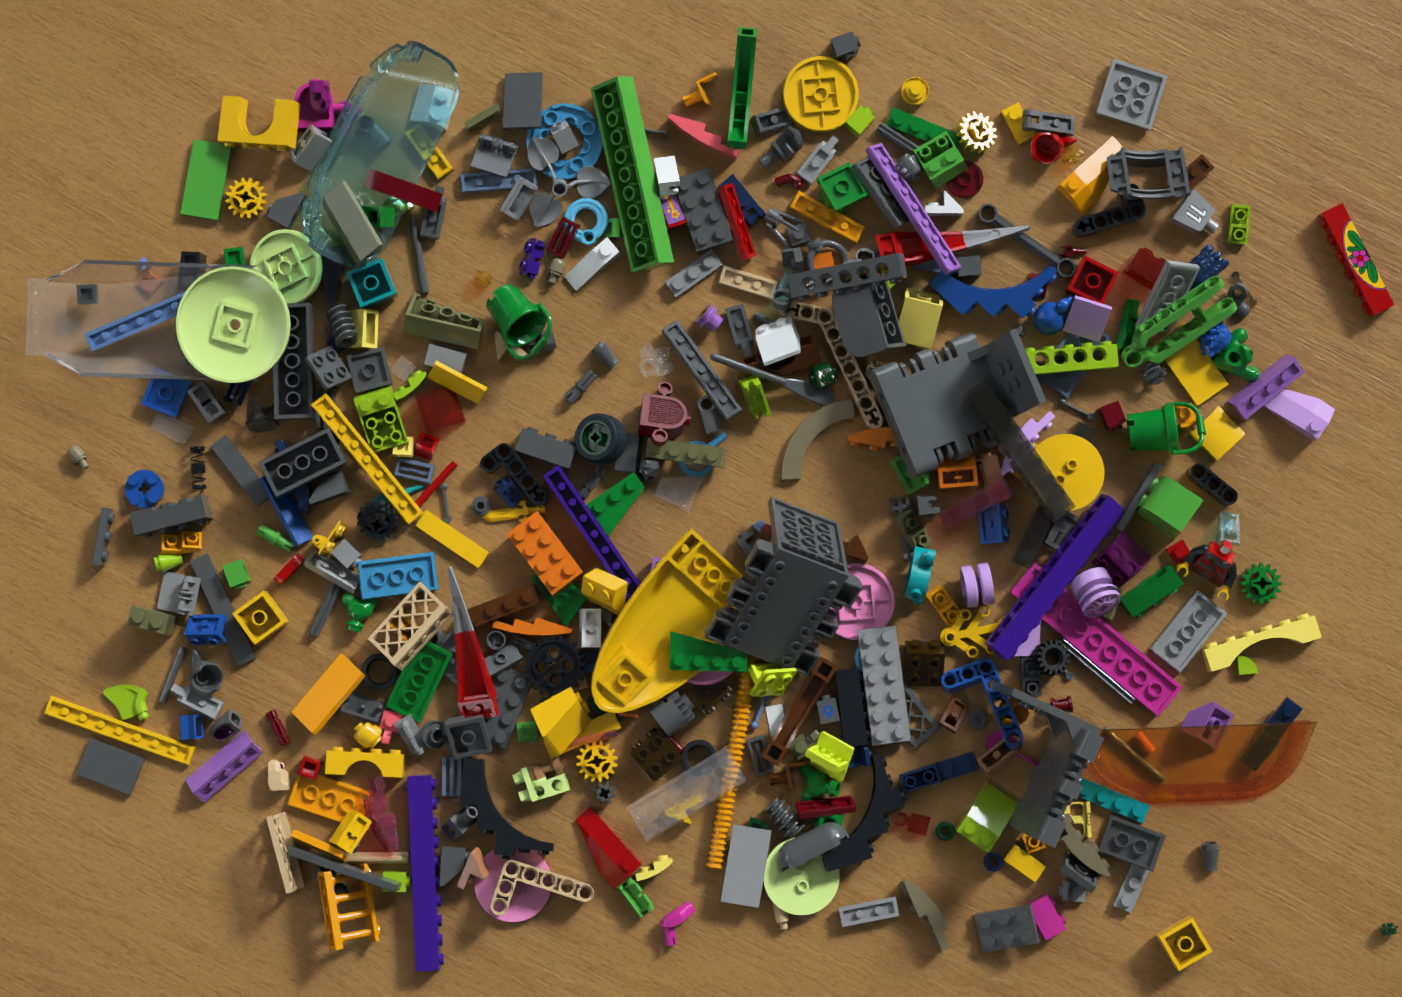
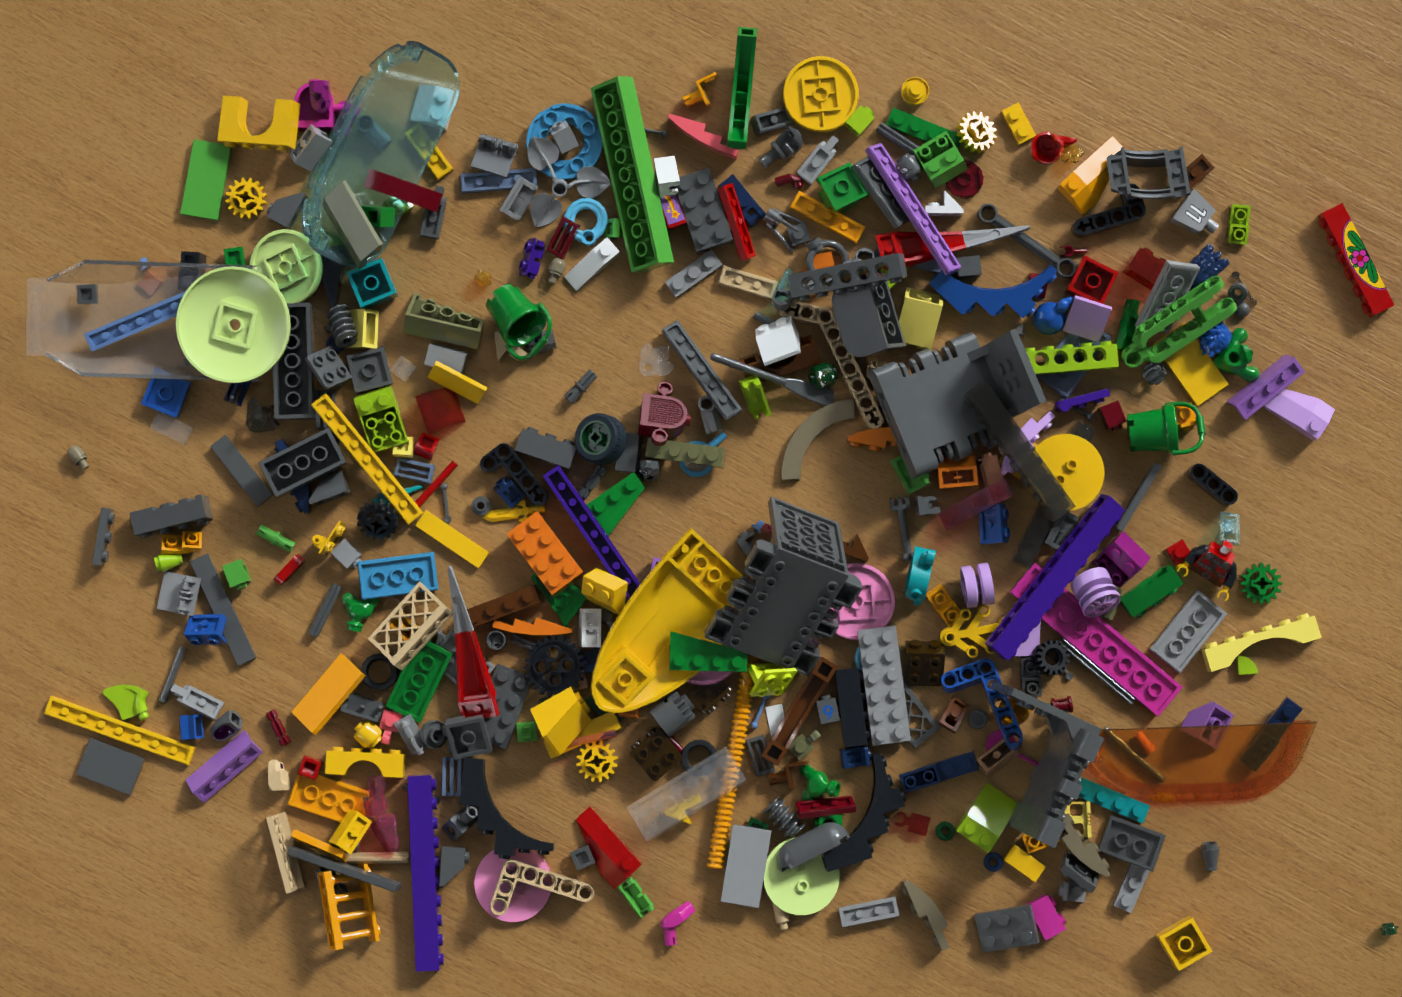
blue plate [125,470,165,508] -> none
olive brick [127,605,179,635] -> none
dark grey brick [187,381,228,425] -> none
black piece [190,446,207,489] -> none
dark grey hair [190,649,223,694] -> none
yellow brick [232,591,289,645] -> none
blue tile [260,476,313,547] -> none
light grey plate [303,549,360,594] -> none
lime brick [382,871,411,892] -> none
lime slope [393,370,428,402] -> none
dark grey bar [409,218,430,294] -> none
nougat slope [457,847,490,890] -> none
olive tile [464,104,502,133] -> none
dark grey plate [484,643,523,678] -> none
dark grey tile [503,72,544,130] -> none
yellowish green hips [512,756,571,802] -> none
dark grey cone [591,341,619,369] -> none
dark grey gear [593,781,616,805] -> none
light yellow slope [635,855,673,881] -> none
clear wing [654,477,704,512] -> none
medium lavender piece [695,304,723,332] -> none
dark grey hinge [725,304,754,357] -> none
dark grey bracket [781,247,804,273] -> none
neon yellow bracket [805,731,854,782] -> none
dark grey brick [830,31,861,60] -> none
olive slope [896,509,931,550] -> none
dark grey plate [1022,109,1075,137] -> none
light grey plate [1095,59,1168,131] -> none
bright green brick [1137,476,1204,540] -> none
yellow slope [1190,406,1245,462] -> none
none -> dark grey plate [570,845,596,871]
none -> dark purple plate [1054,389,1110,413]

